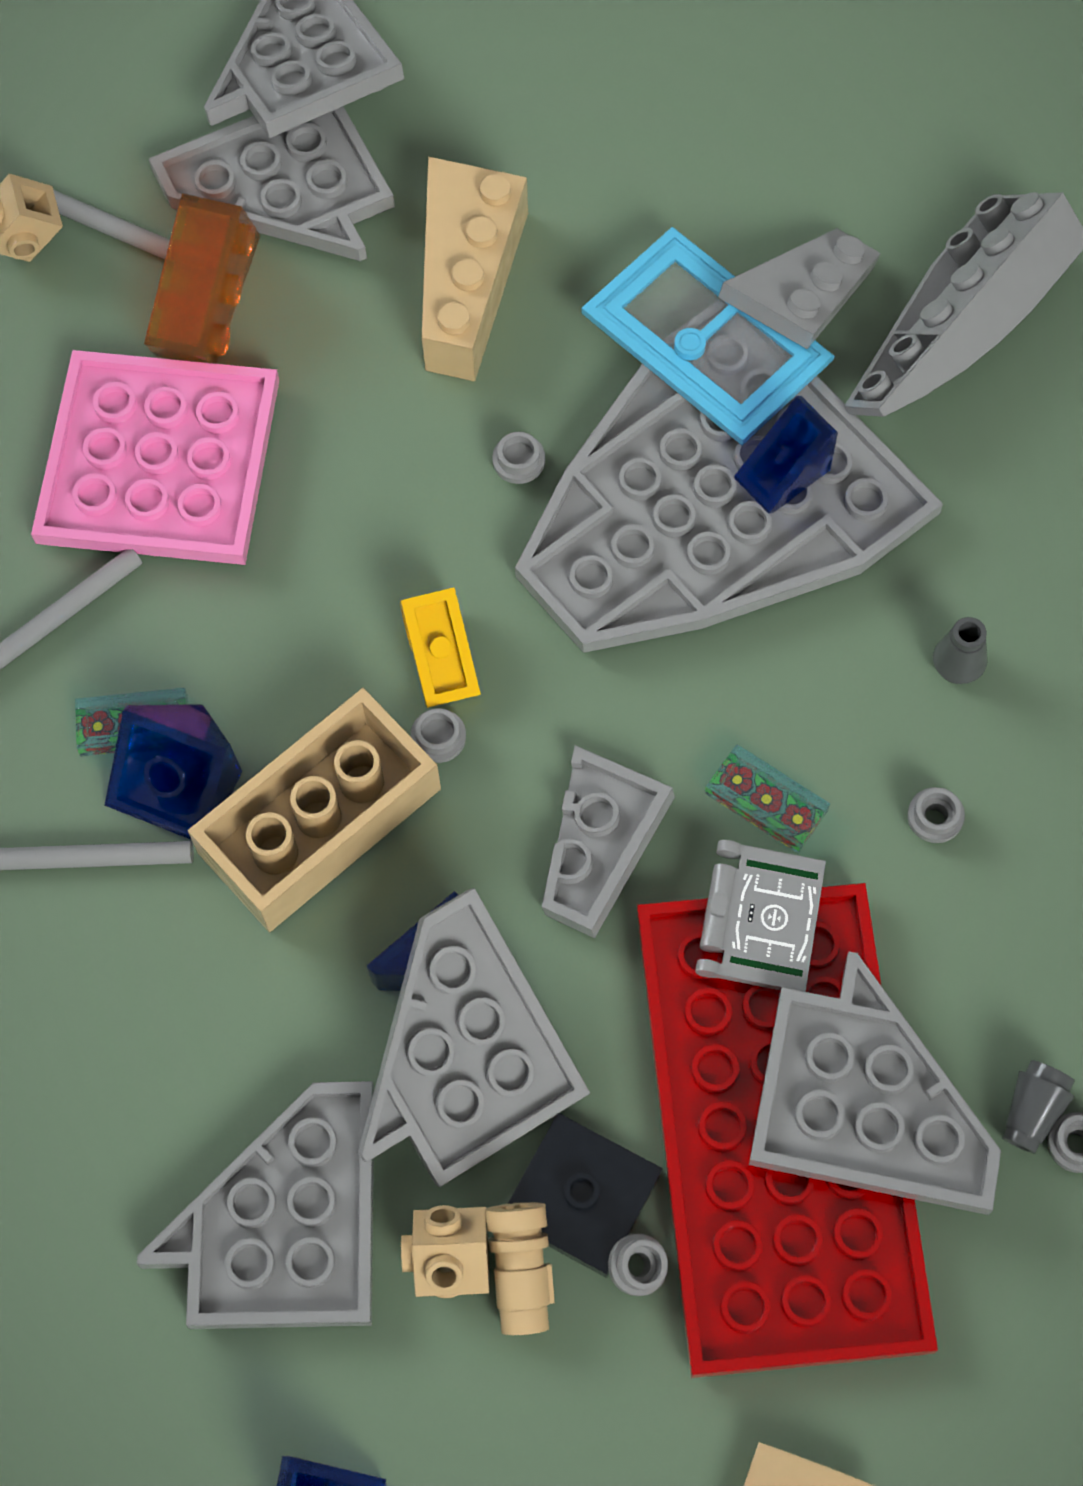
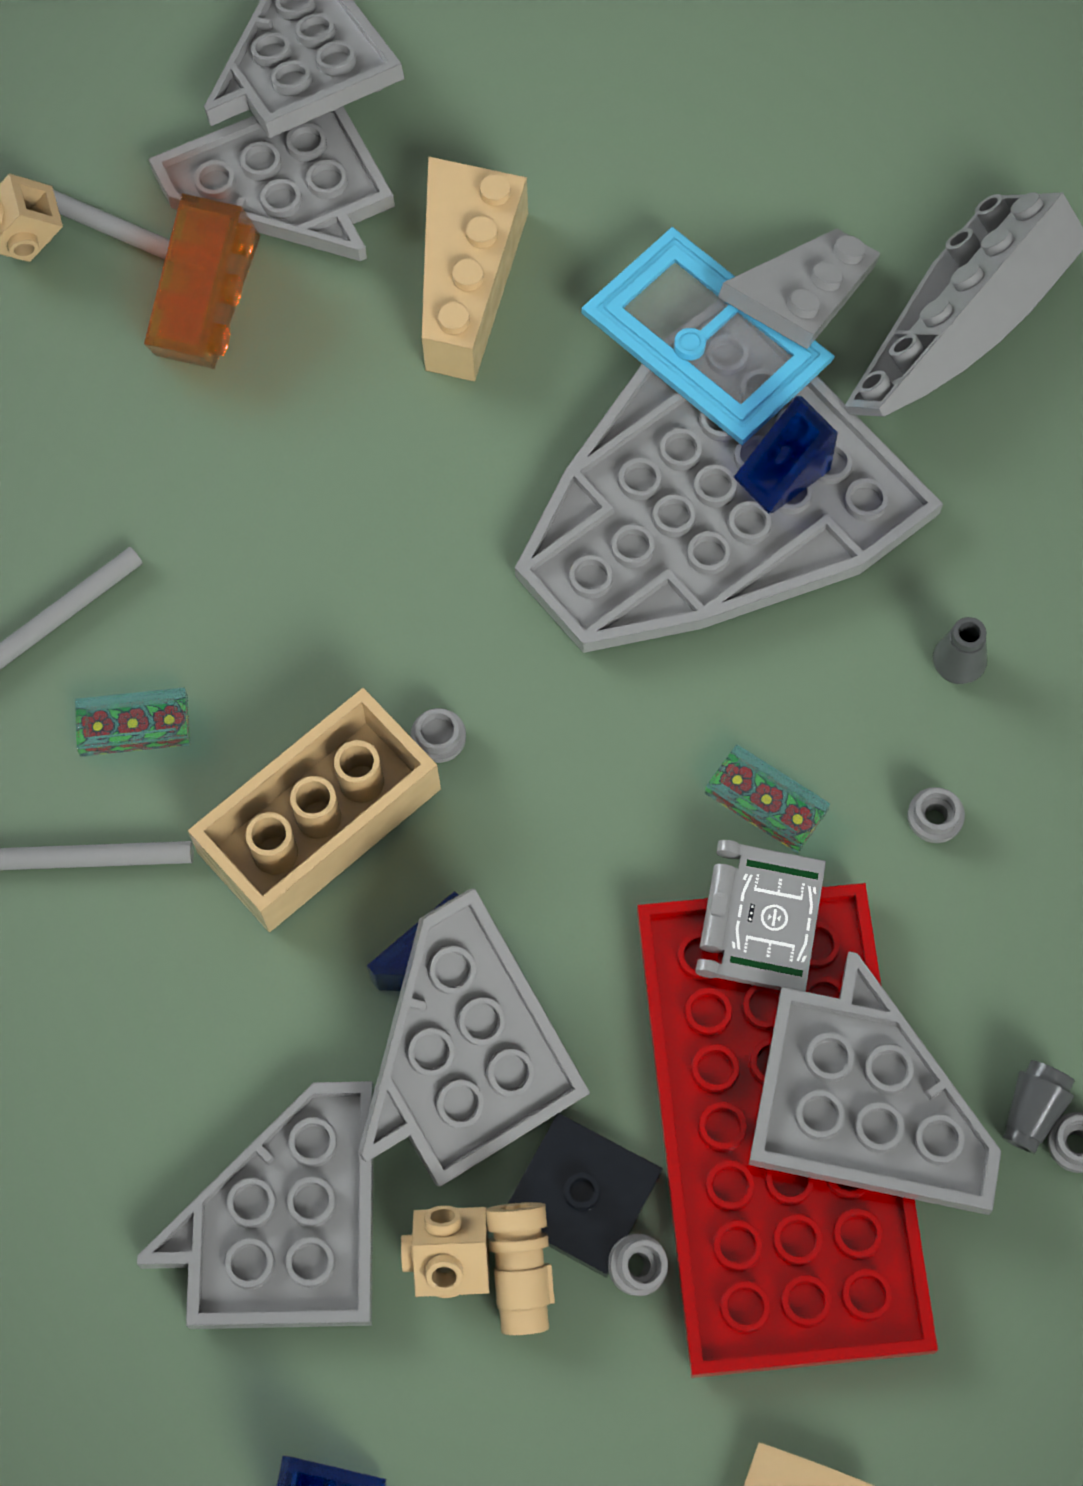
bright pink plate [31,350,280,565] -> none
clear blue slope [104,704,242,840] -> none
yellow plate [400,587,481,708] -> none
light grey plate [492,432,545,484] -> none
light grey wing [542,745,675,938] -> none

